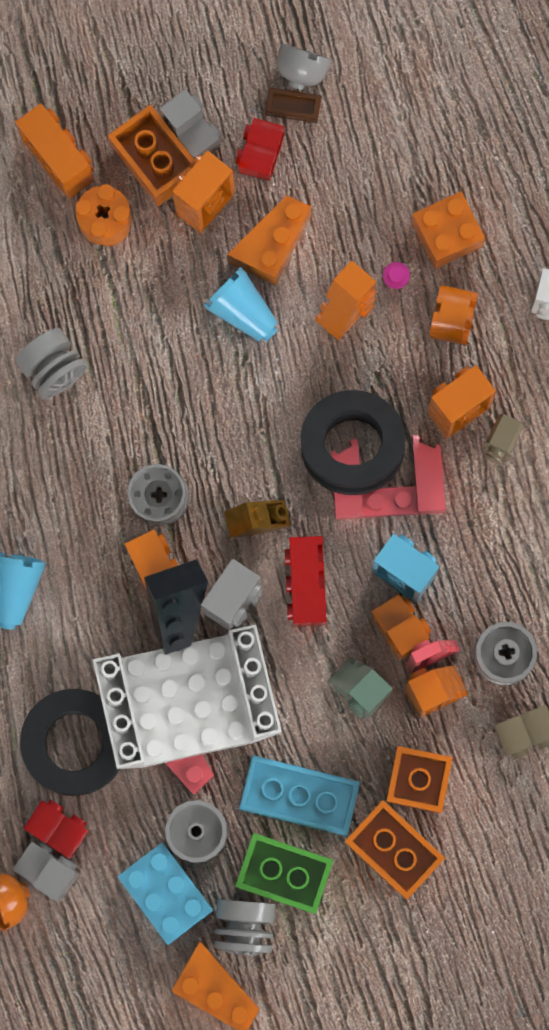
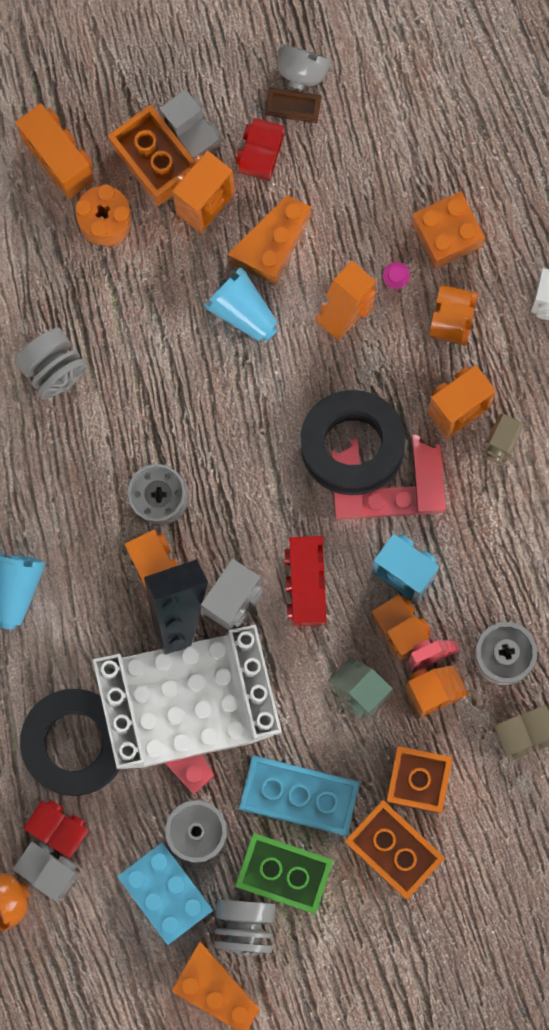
pearl gold slope [224,500,291,538] -> none

